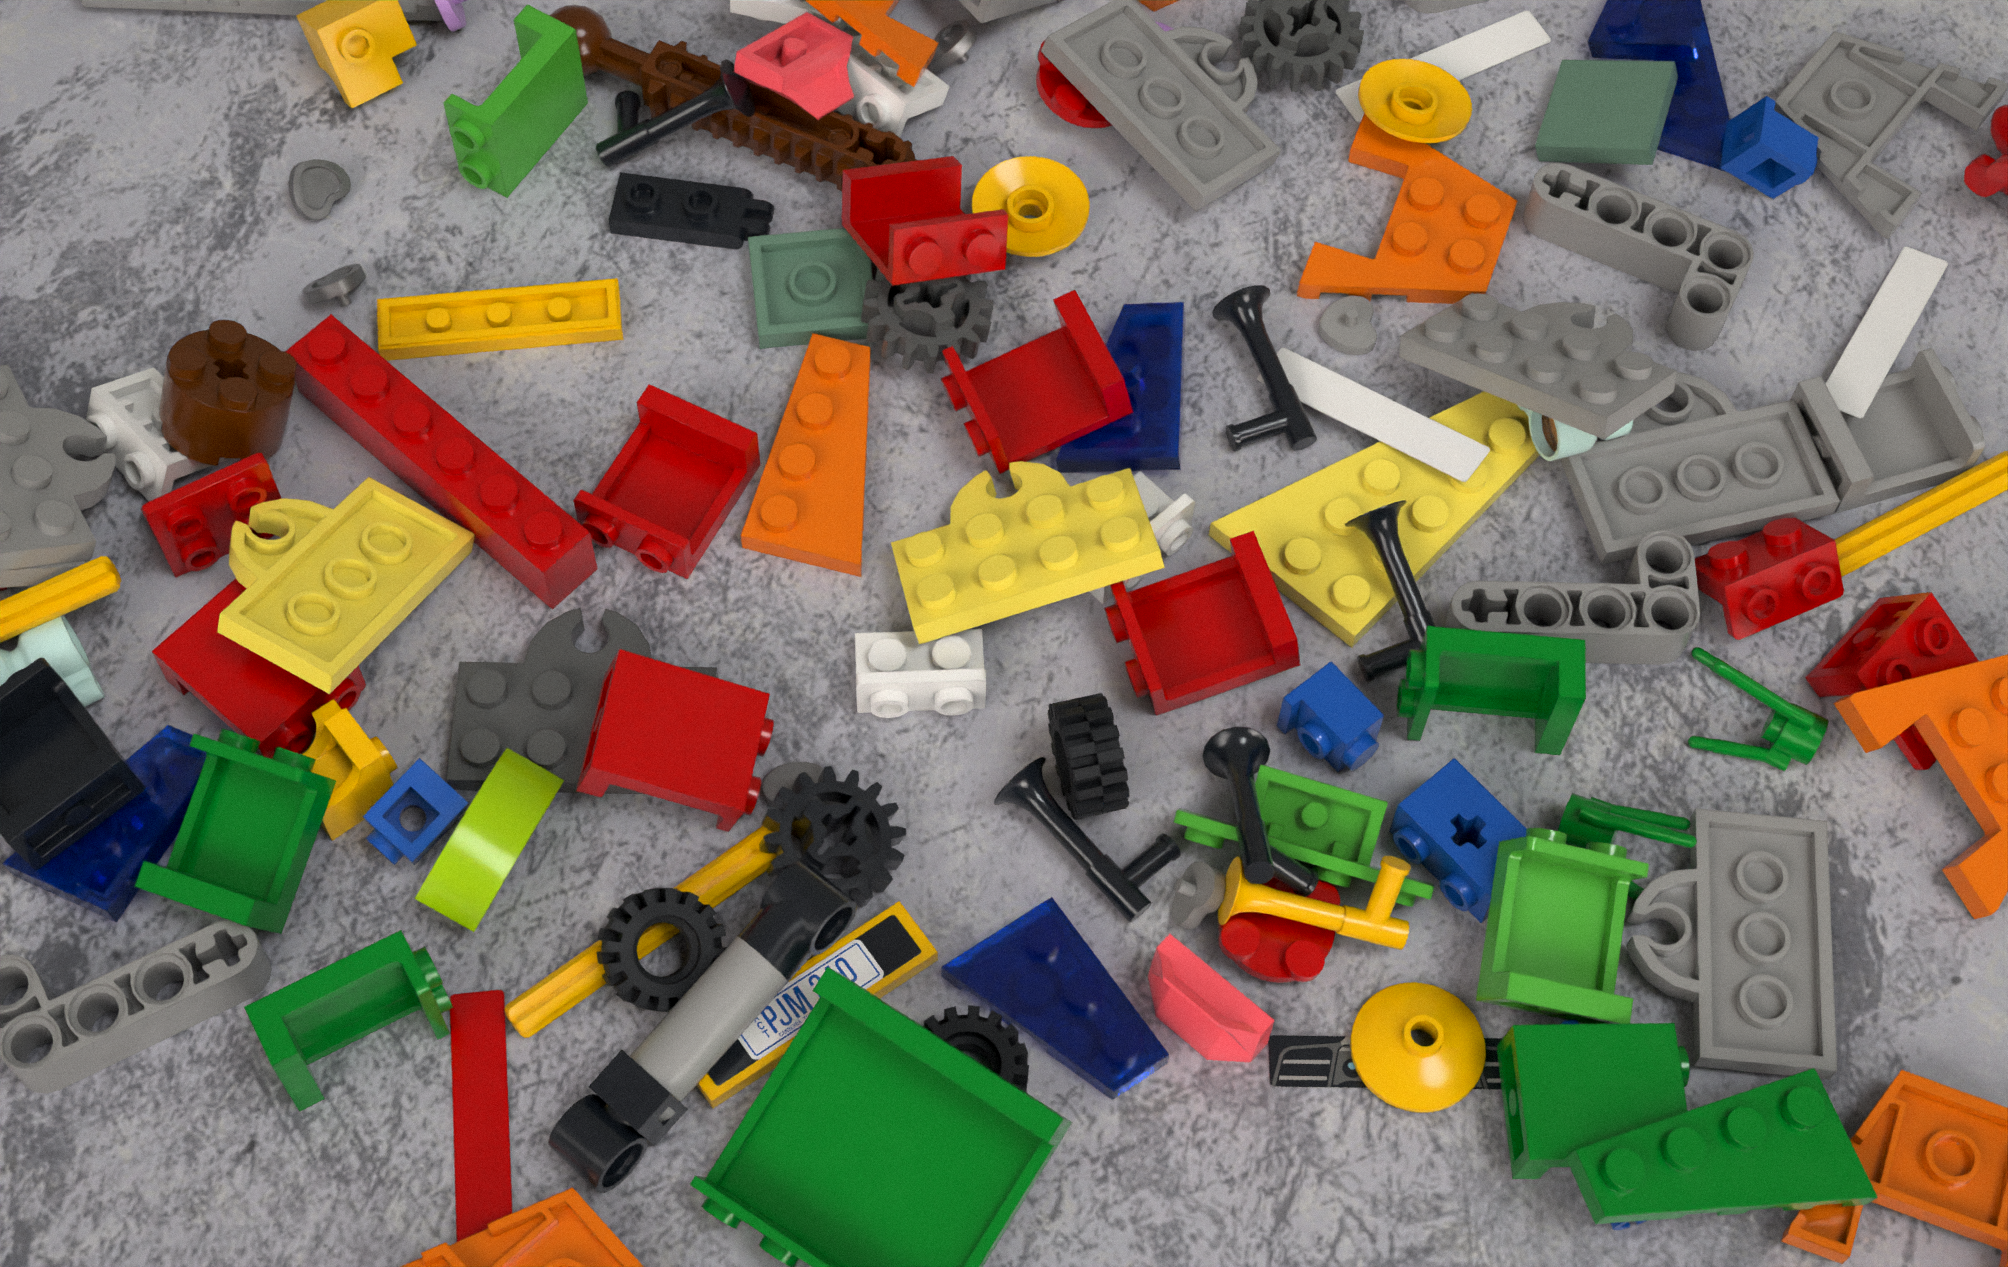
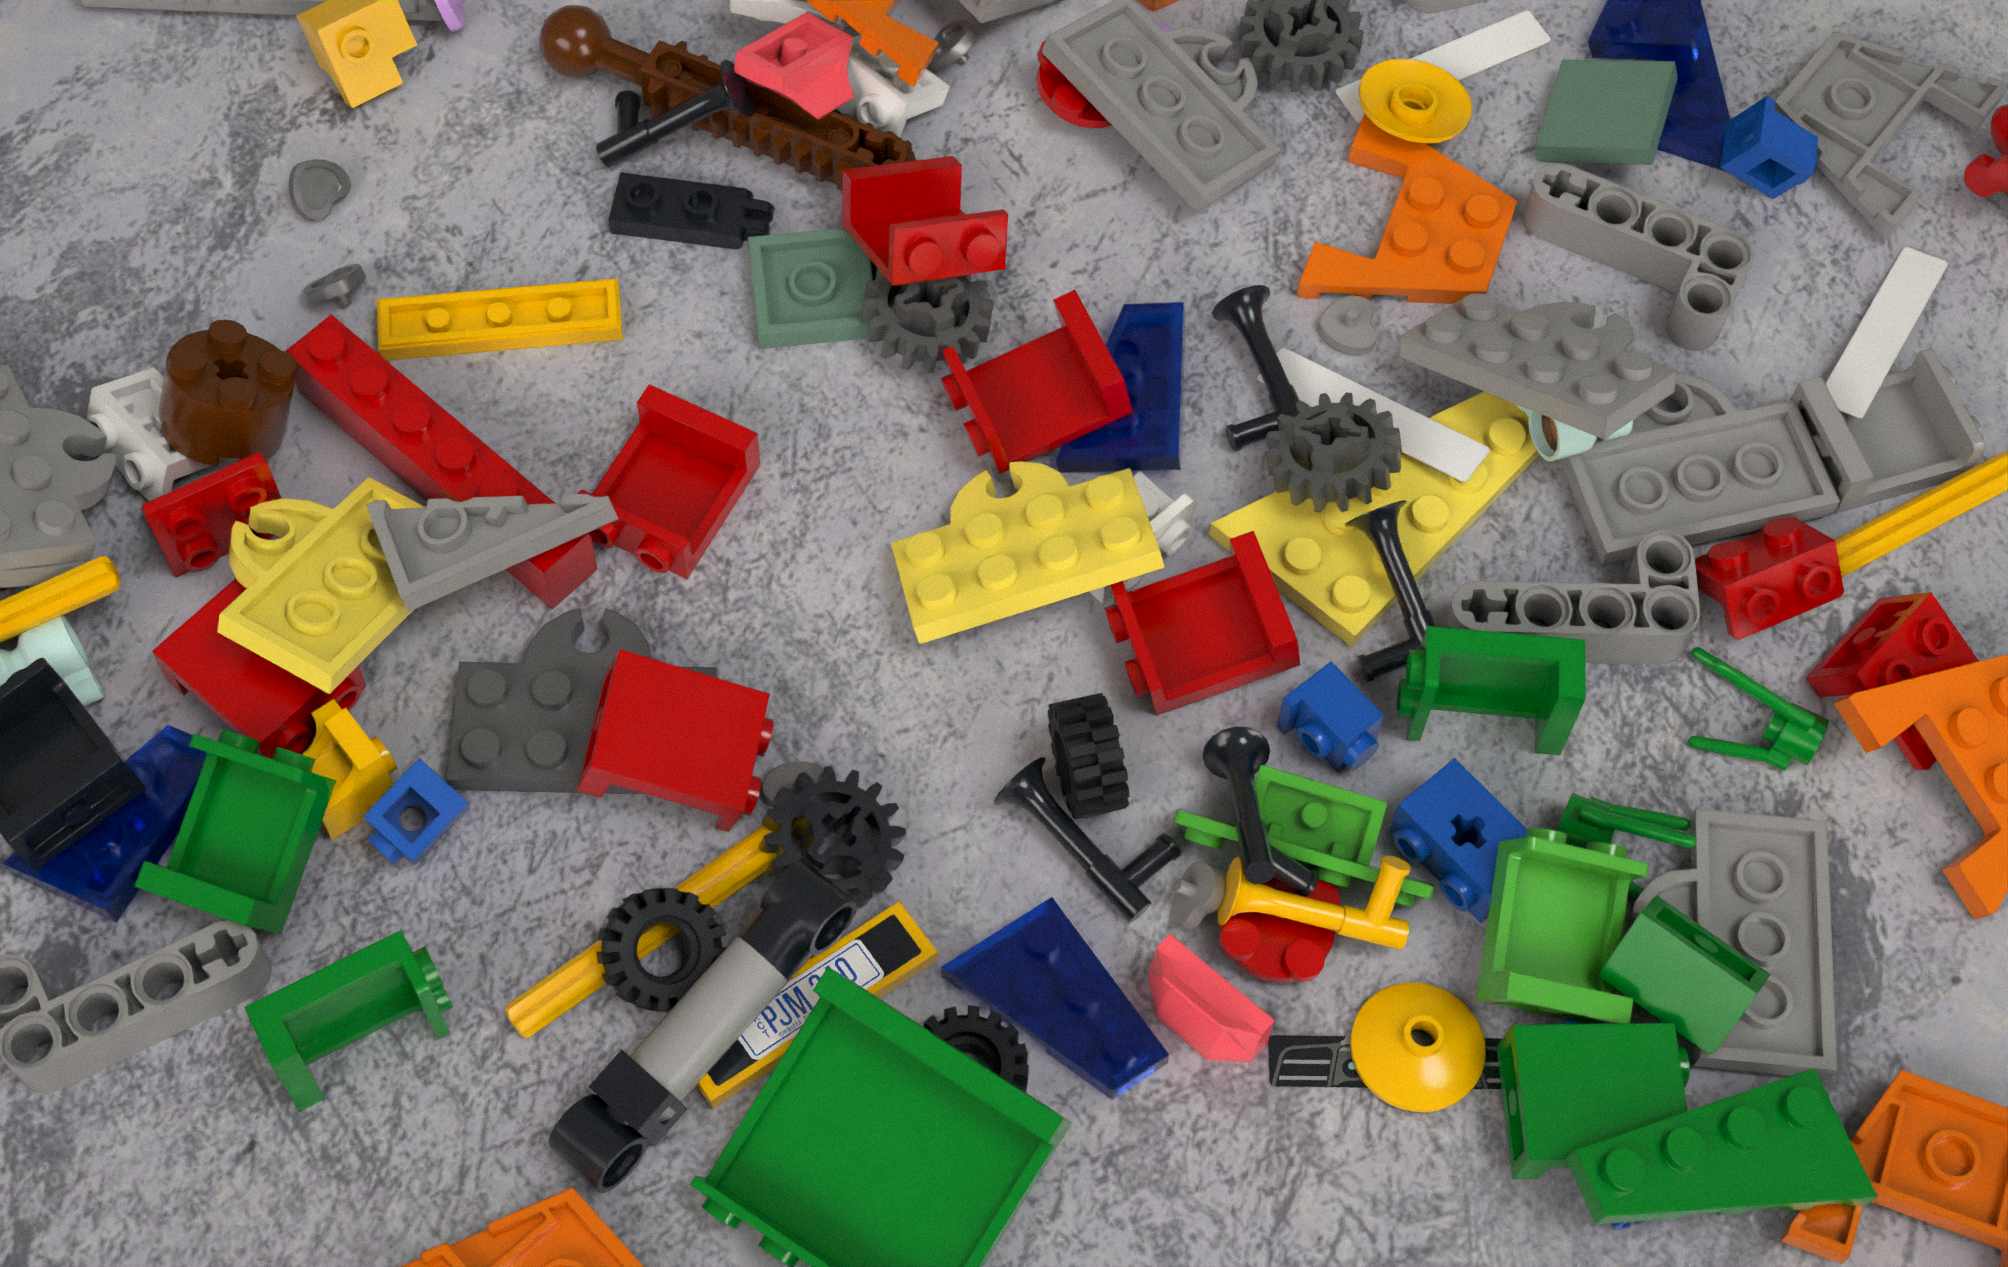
lime brick [415,748,564,932] -> none
bright green panel [443,4,588,198] -> none
red sticker [450,990,513,1242] -> none
orange wing [741,333,871,577] -> none
white bracket [855,629,986,718] -> none
yellow dish [972,156,1090,257] -> none
none -> light grey wing [366,494,619,612]
none -> dark grey gear [1265,392,1402,513]
none -> green panel [1600,895,1771,1054]

